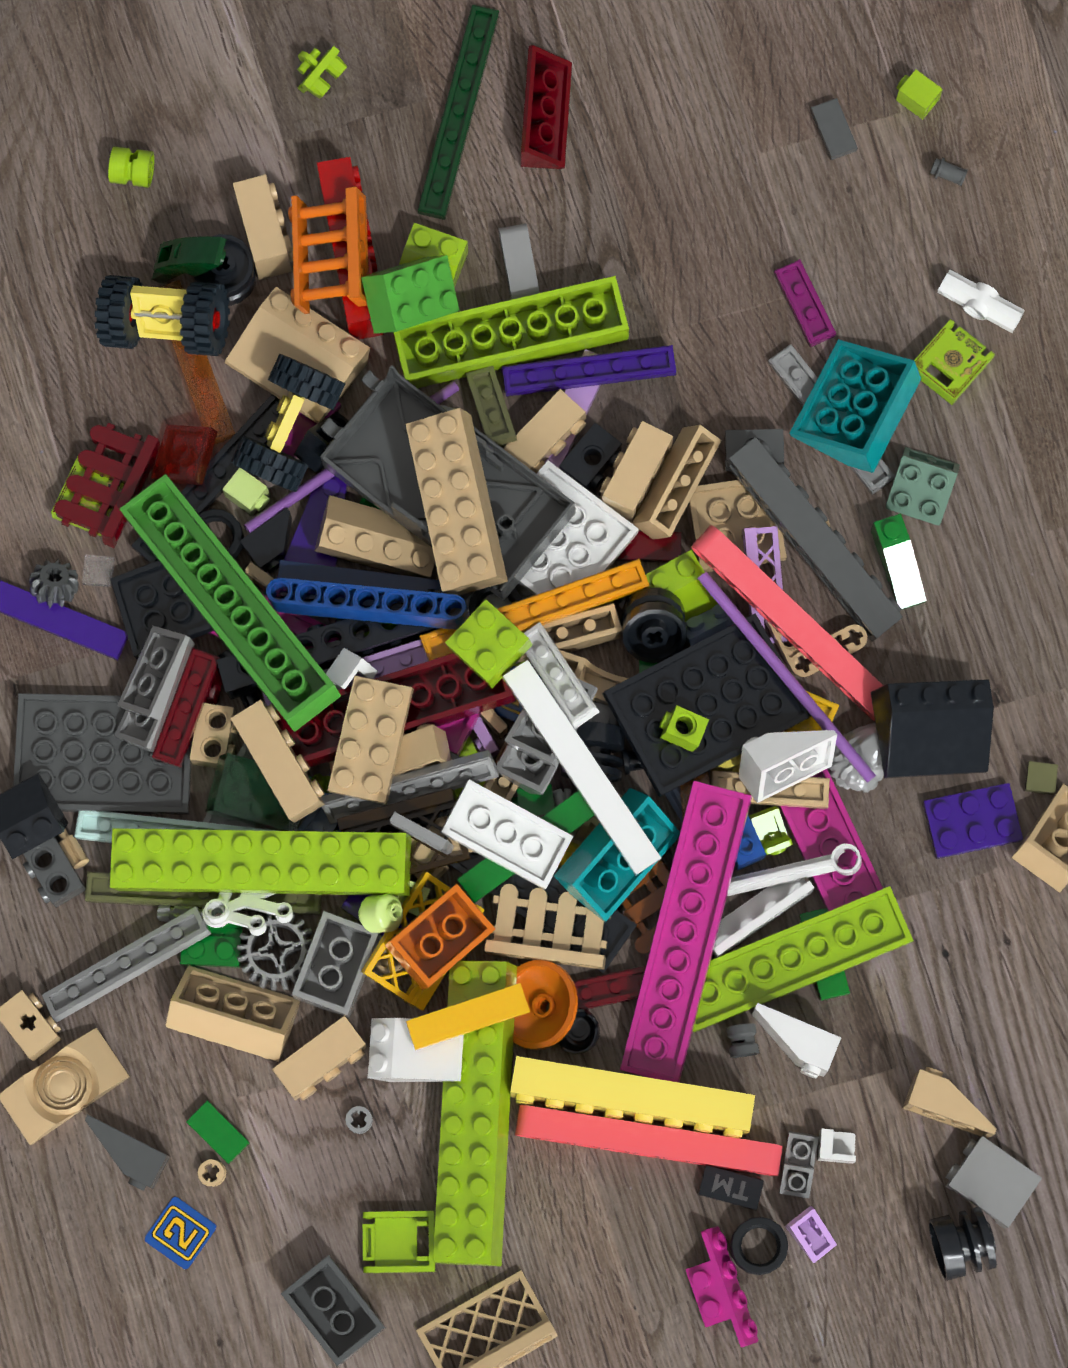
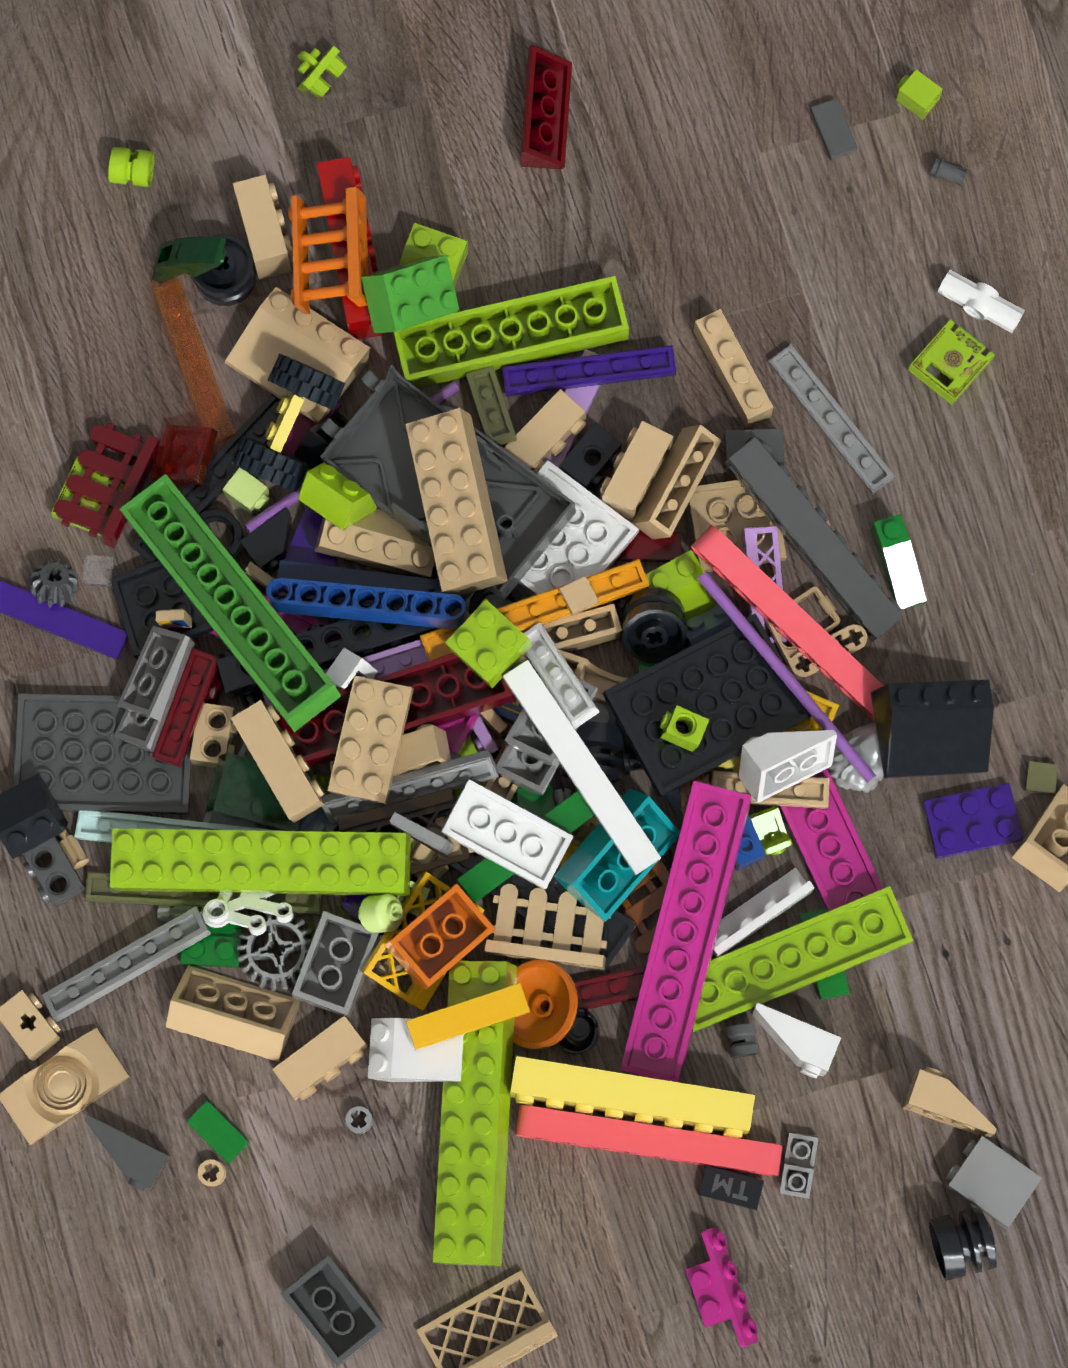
black plate [95,275,230,356] -> none
sticker [145,1197,216,1269] -> none
lime container [362,1211,435,1273] -> none
dark green tile [418,5,499,220] -> none
light grey beam [498,223,540,300] -> none
white piece [727,844,862,896] -> none
black tyre [730,1217,788,1275] -> none
magenta tile [774,259,837,347] -> none
lavender slope [785,1206,837,1263] -> none
teal slope [789,339,921,473] -> none
white panel [817,1128,856,1164] -> none
sand green bracket [886,447,960,525] -> none
none -> tan tile [156,609,192,629]
none -> lime slope [298,462,377,530]
none -> tan tile [559,576,599,616]
none -> tan brick [693,309,774,429]
none -> tan piece [794,587,840,633]

